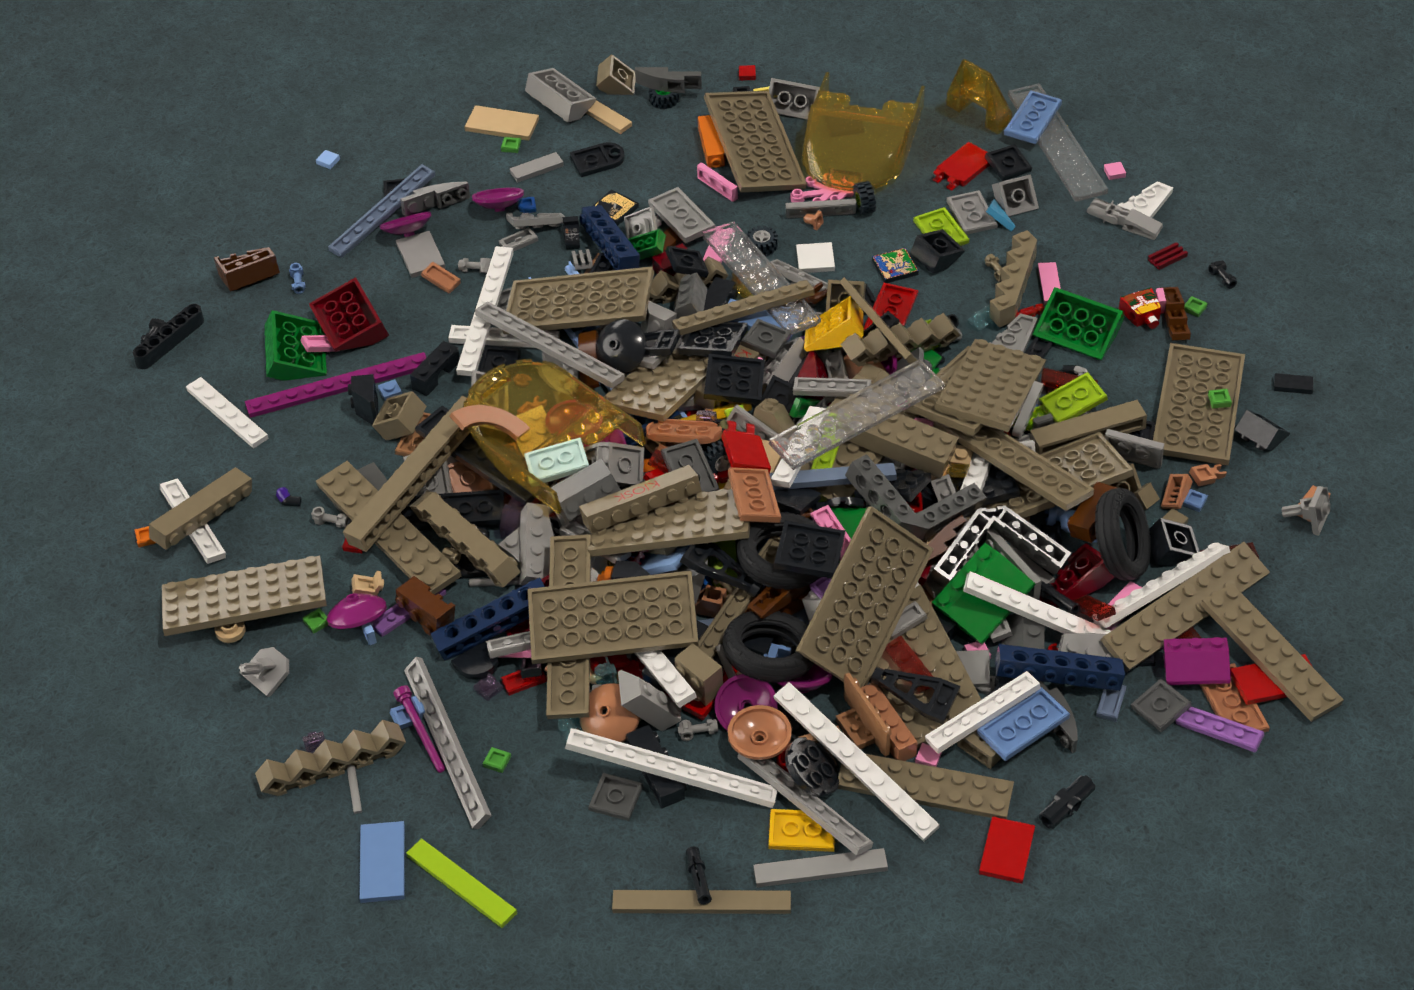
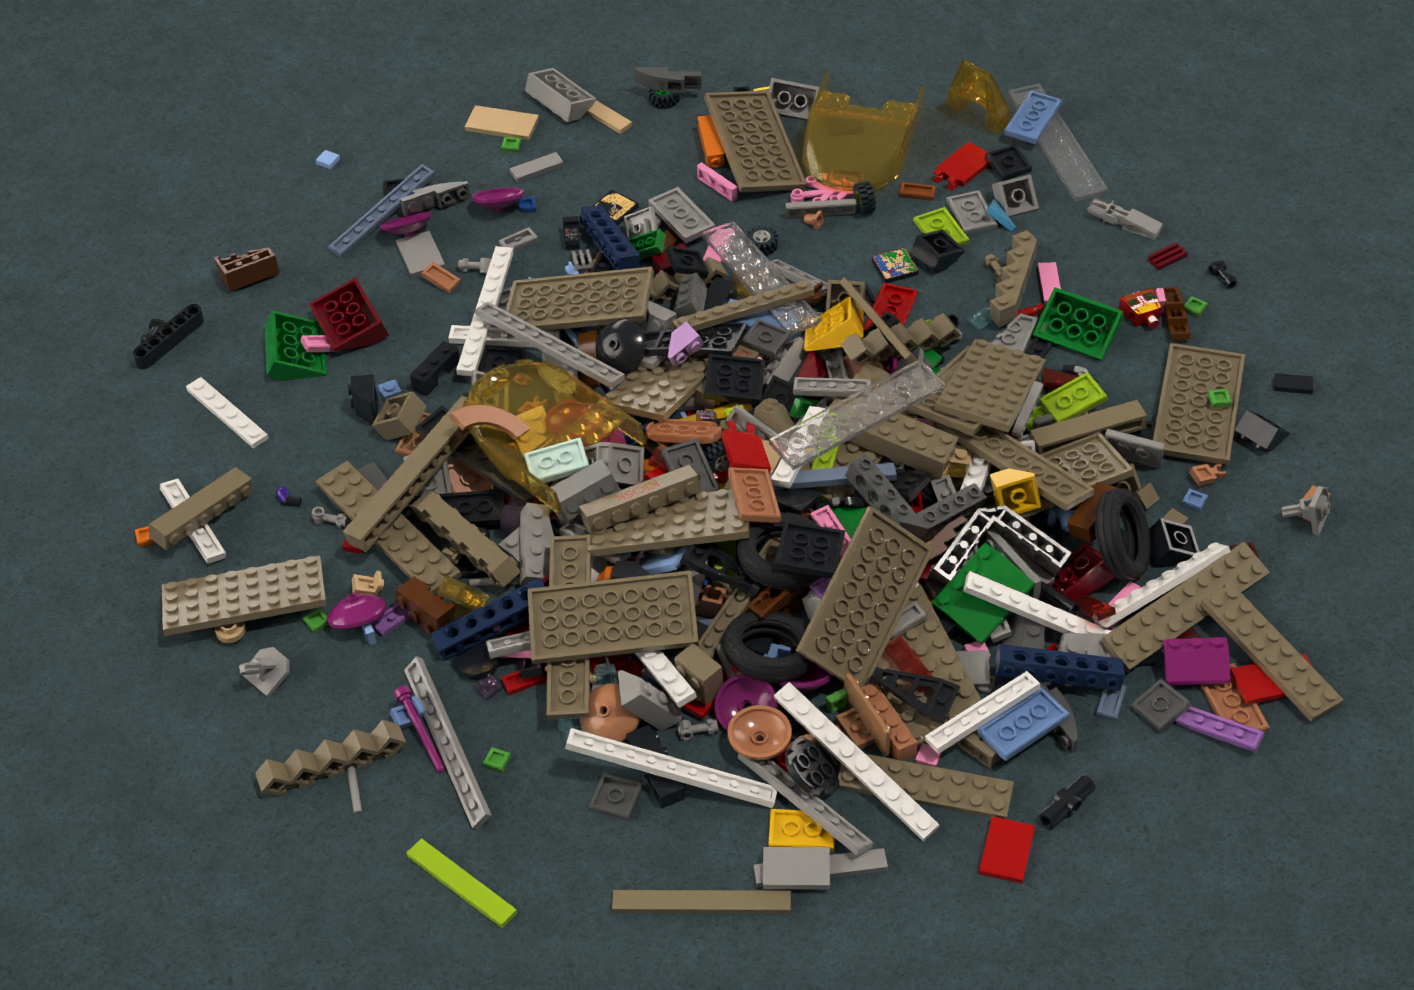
magenta plate [245,352,427,418] -> none
medium blue bar [289,263,306,294] -> none
clear purple tile [302,731,325,753] -> none
medium blue tile [360,821,405,903] -> none
light grey wing [506,213,565,229] -> none
black tile [570,142,625,177] -> none
dark tan slope [596,54,635,95] -> none
black pin [686,846,712,905] -> none
red tile [739,65,756,81] -> none
white tile [796,242,835,273] -> none
bright pink tile [1104,162,1126,180] -> none
white wing [1117,181,1173,218] -> none
nougat slope [1161,474,1193,509] -> none
none -> clear yellow brick [437,575,489,611]
none -> lavender slope [668,322,704,367]
none -> light grey tile [763,847,830,889]
none -> bright green tile [826,688,848,714]
none -> dark orange tile [899,182,936,201]
none -> yellow slope [990,469,1041,514]

